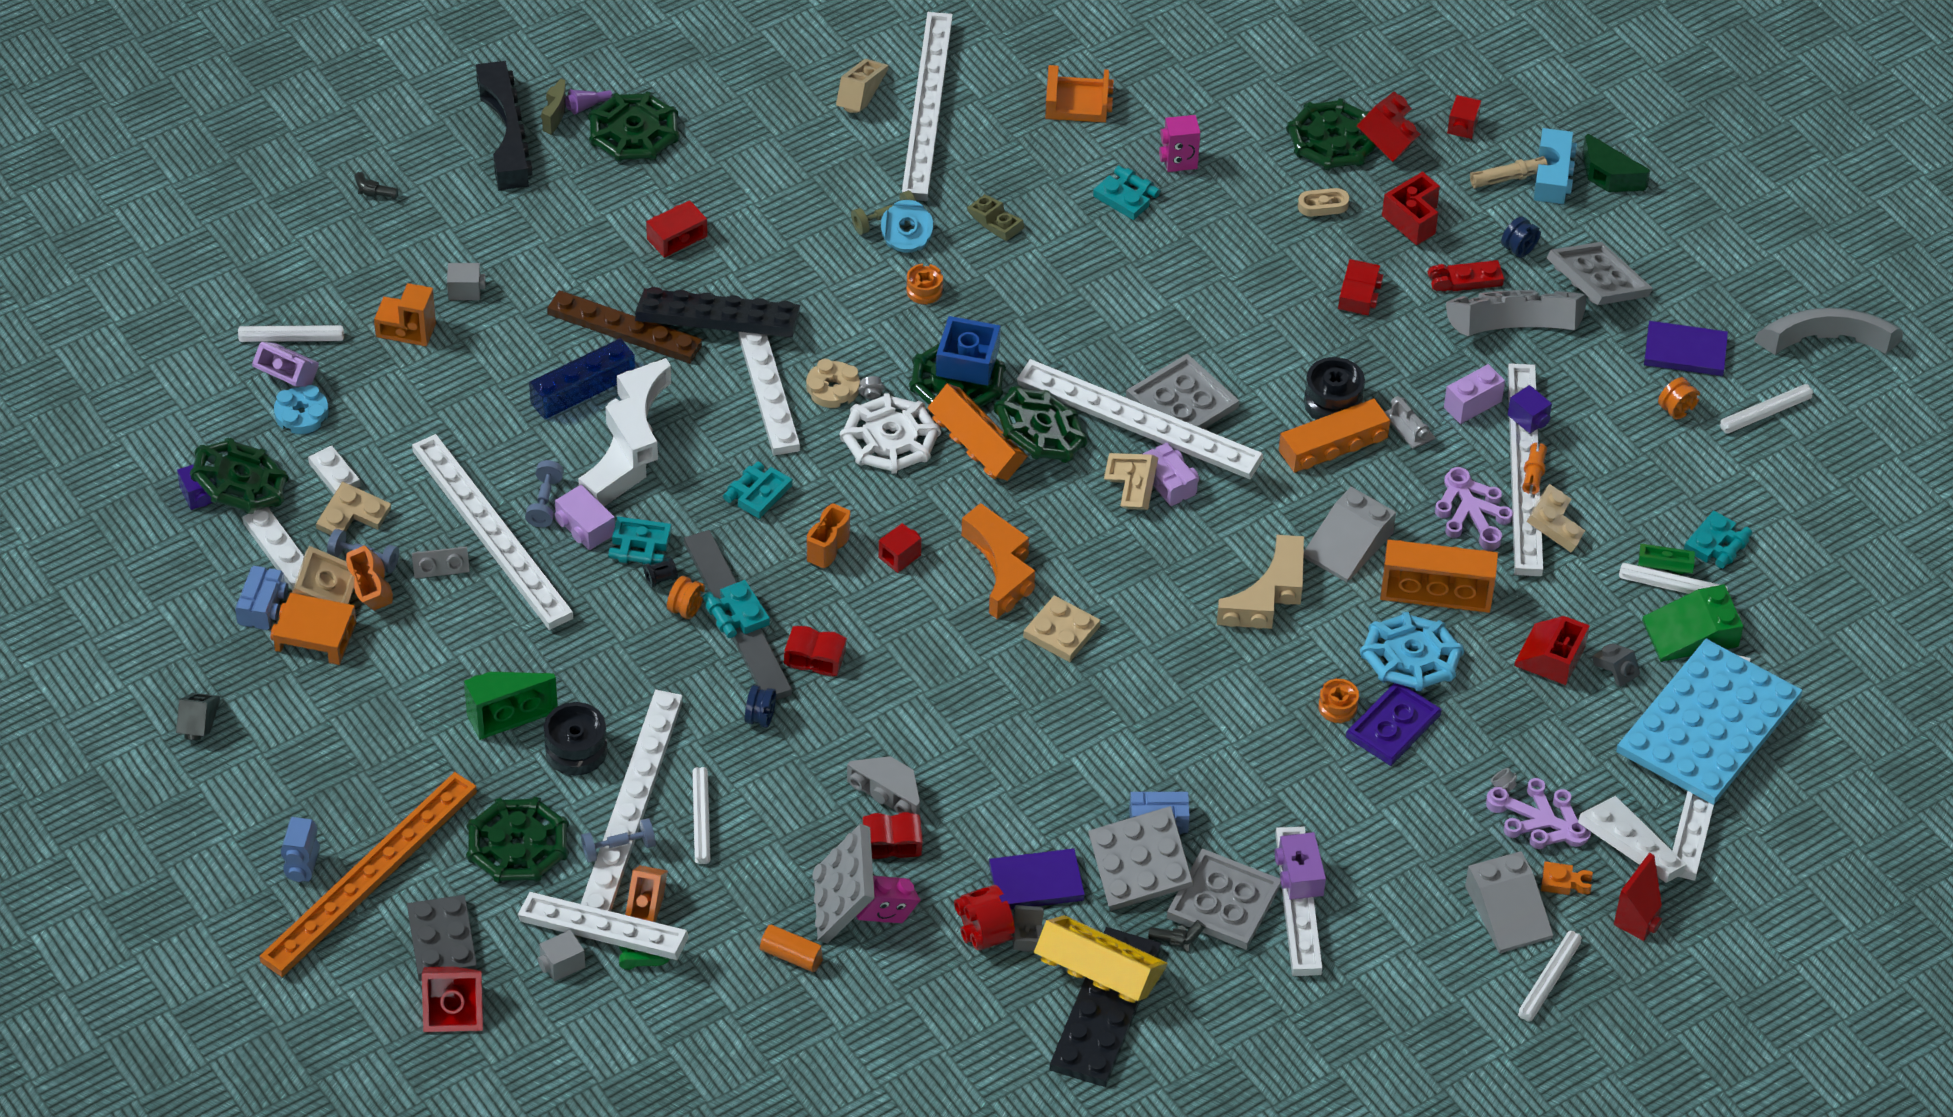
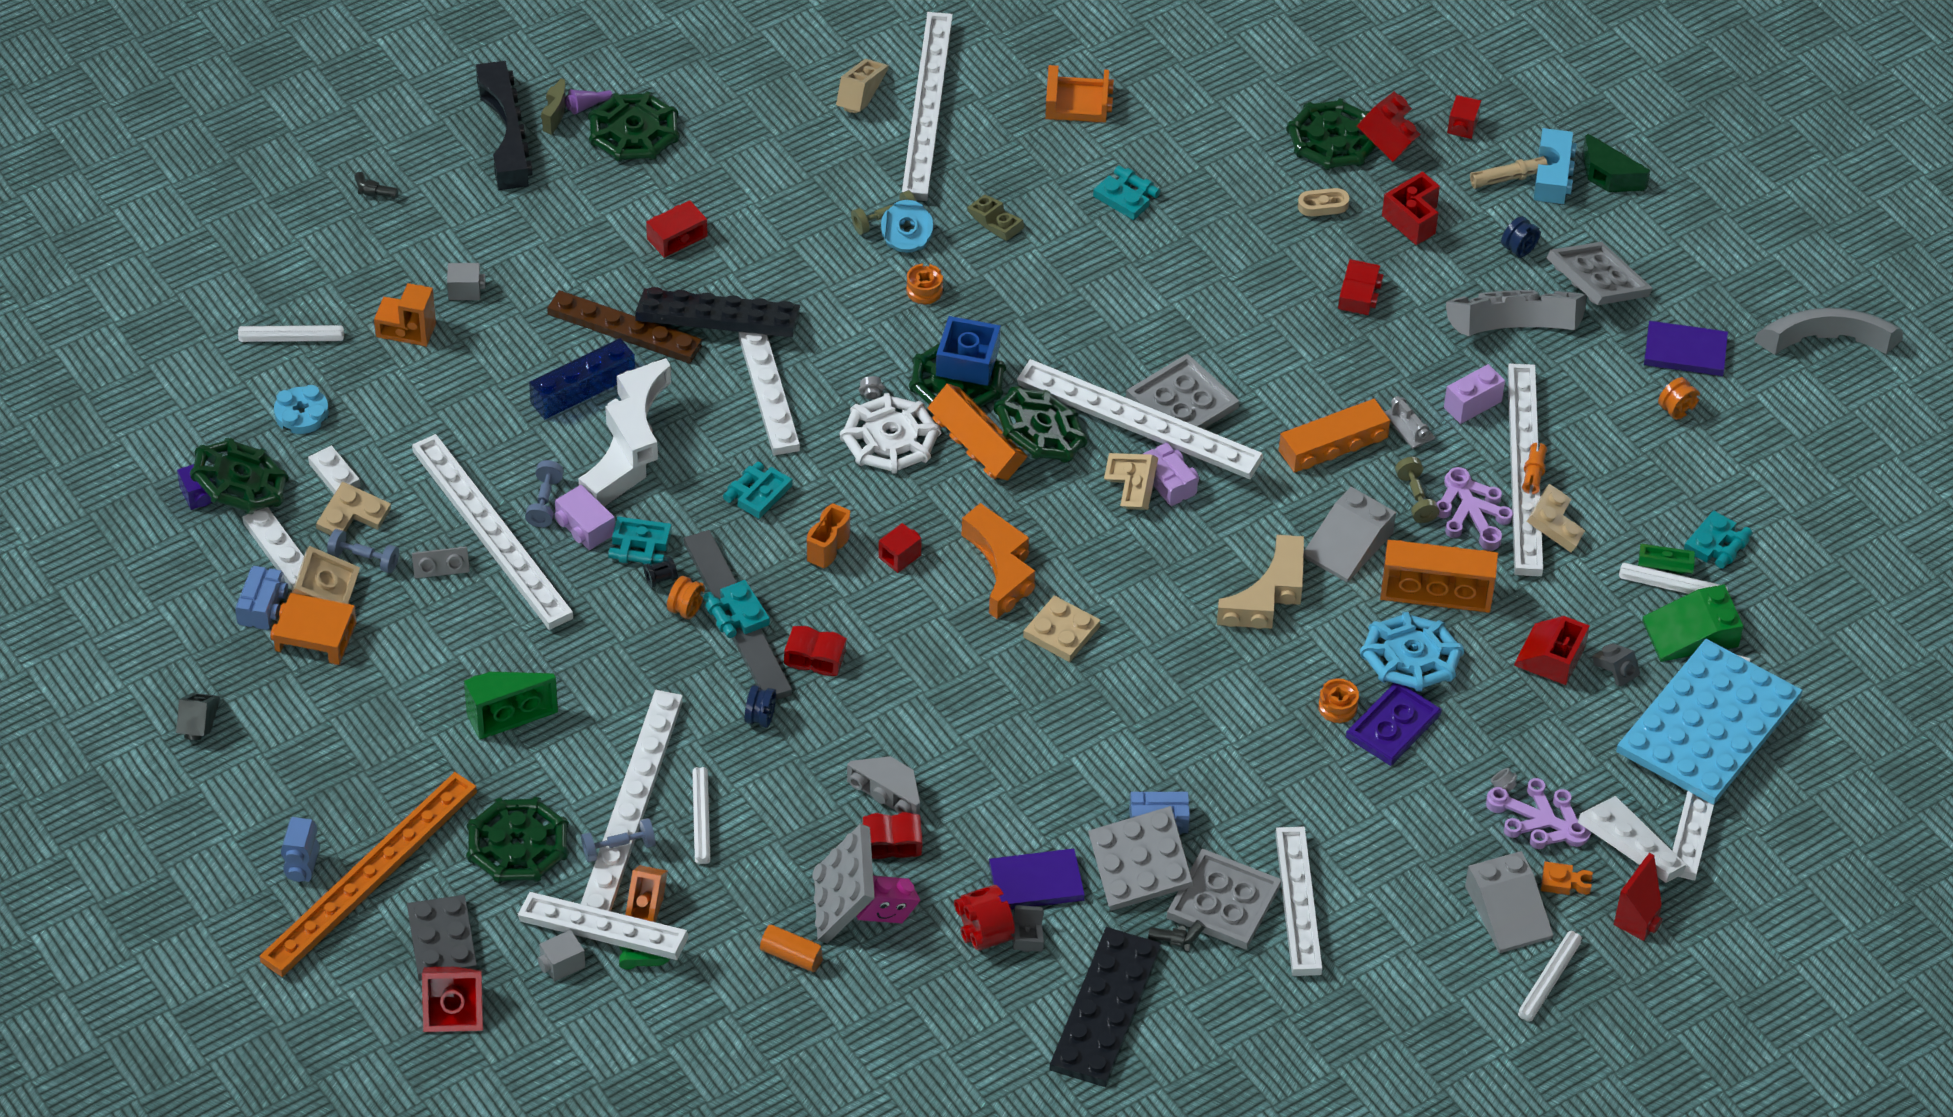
lavender brick [252,342,319,387] -> none
orange brick [346,545,393,611] -> none
black wheel [543,702,608,776] -> none
tan plate [806,359,860,408] -> none
yellow slope [1034,915,1168,1003] -> none
dark pink brick [1159,115,1200,172] -> none
medium lavender brick [1275,832,1326,900] -> none
black wheel [1304,357,1365,420] -> none
red hinge [1427,260,1504,292] -> none
dark purple brick [1508,385,1552,434] -> none
white axle [1720,384,1813,434] -> none
none -> olive wheel [1395,457,1440,523]

